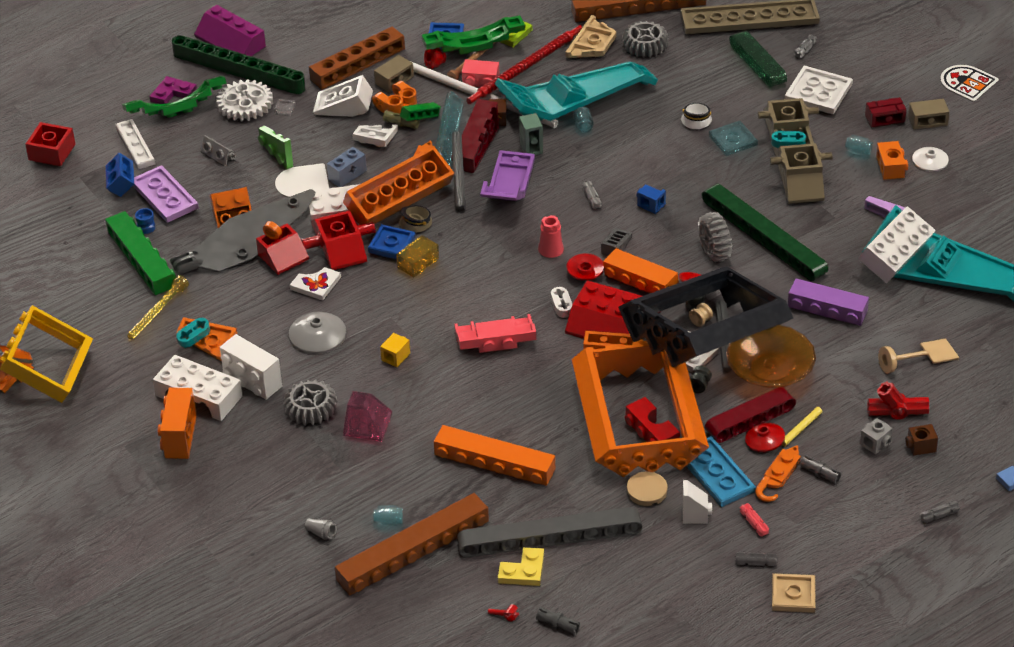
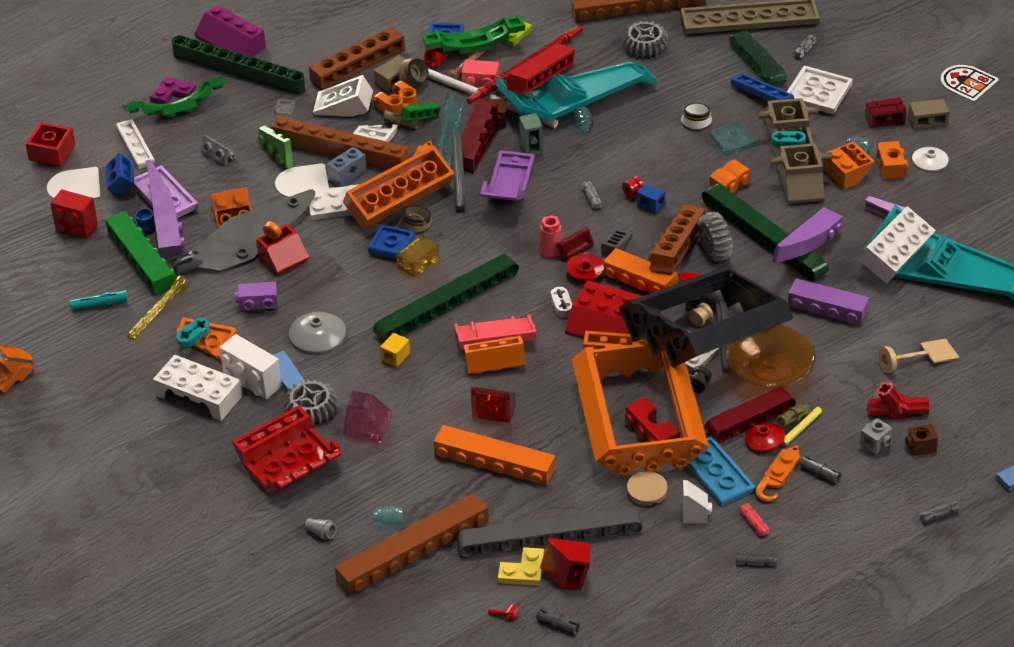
yellow window [0,305,93,403] -> none
orange brick [158,388,197,459] -> none
white gear [216,79,273,121] -> none
white tile [290,267,341,301] -> none
red slope [301,211,376,270] -> none
tan wing [566,15,617,58] -> none
tan tile [772,573,815,613] -> none
none -> white sticker [47,167,100,198]
none -> red brick [50,189,98,239]
none -> teal pin [70,290,128,311]
none -> medium lavender slope [146,160,185,258]
none -> red slope [232,405,342,492]
none -> medium lavender brick [235,282,278,311]
none -> dark orange brick [270,116,408,170]
none -> medium blue tile [273,351,305,392]
none -> dark green beam [373,254,519,342]
none -> dark tan piece [399,58,429,89]
none -> orange brick [464,336,526,374]
none -> clear red slope [471,387,516,423]
none -> red brick [506,43,575,95]
none -> red slope [540,538,590,590]
none -> dark red tile [557,227,594,260]
none -> red wheel [622,176,644,199]
none -> dark orange brick [648,204,705,274]
none -> orange brick [710,159,751,193]
none -> blue tile [731,73,794,101]
none -> medium lavender slope [772,207,843,263]
none -> olive pin [776,403,811,428]
none -> orange slope [823,141,875,190]

